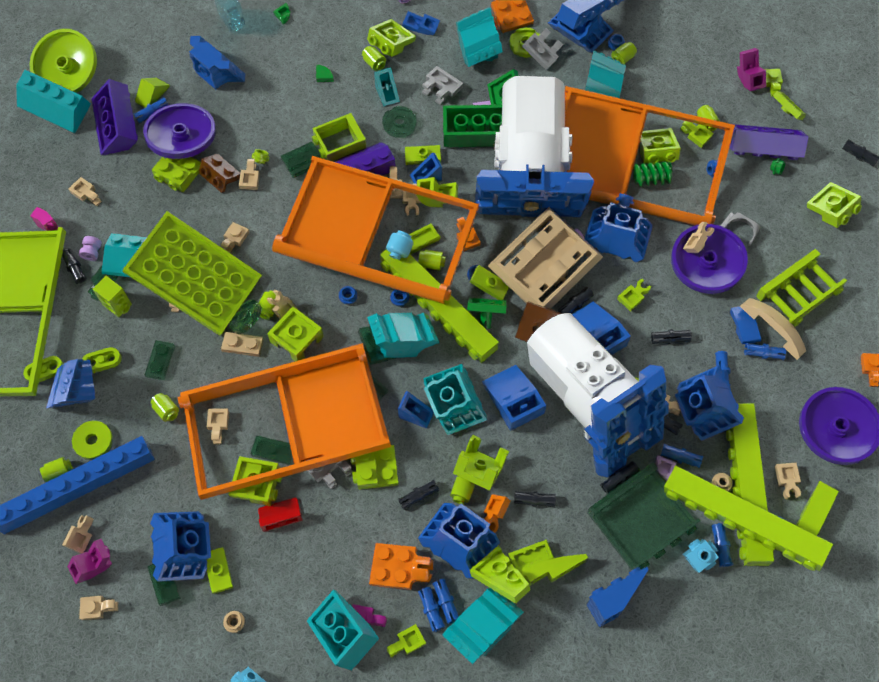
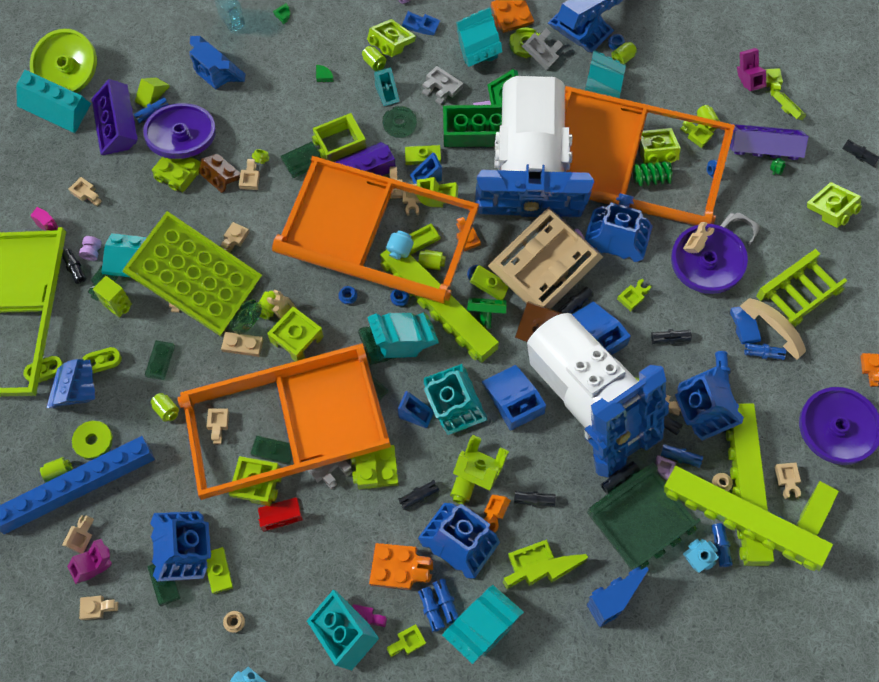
lime wing [469,545,531,603] -> none

